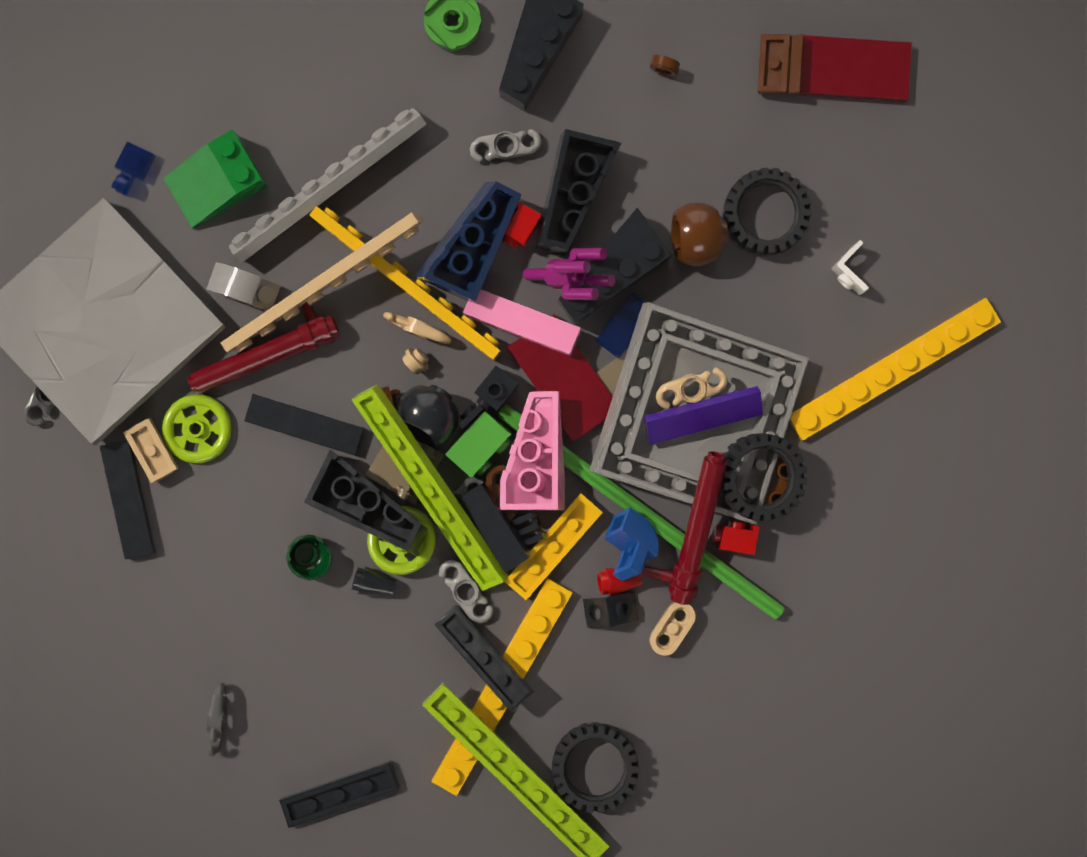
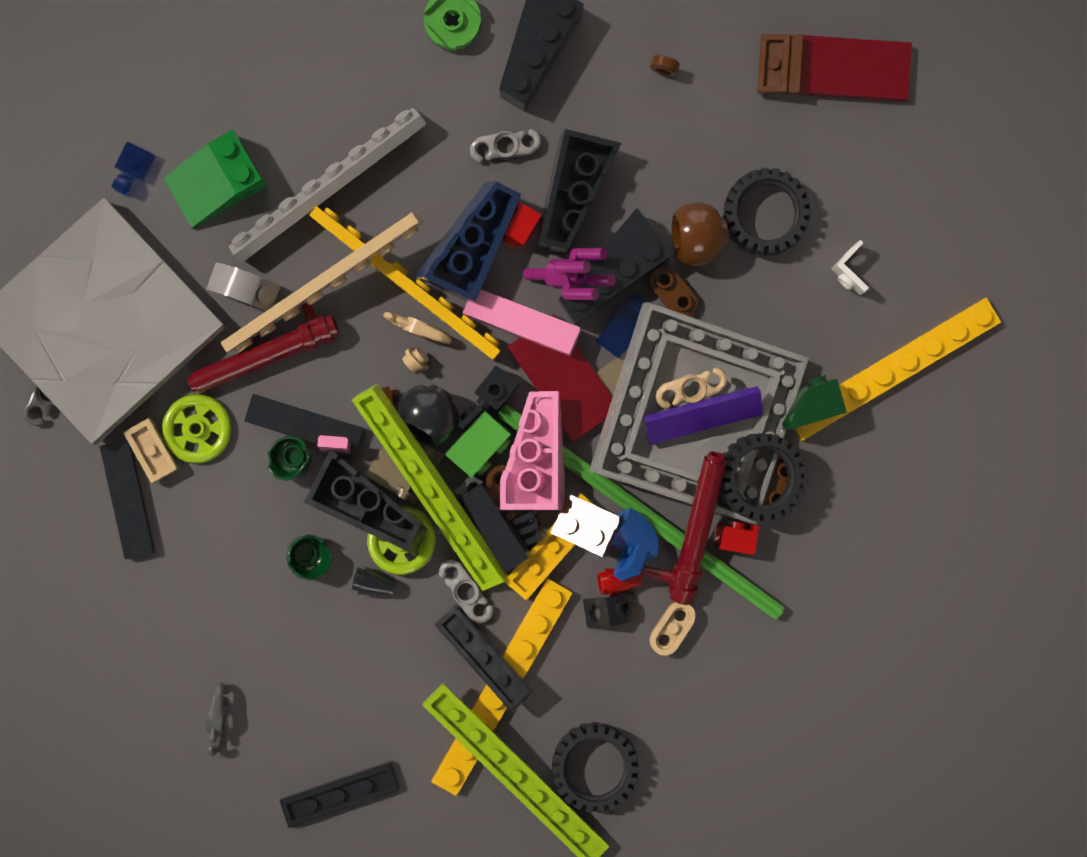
none -> dark green hair [267,436,312,481]
none -> bright pink tile [317,435,351,454]
none -> plate [551,494,623,558]
none -> reddish brown plate [649,266,697,316]
none -> dark green slope [782,375,847,430]

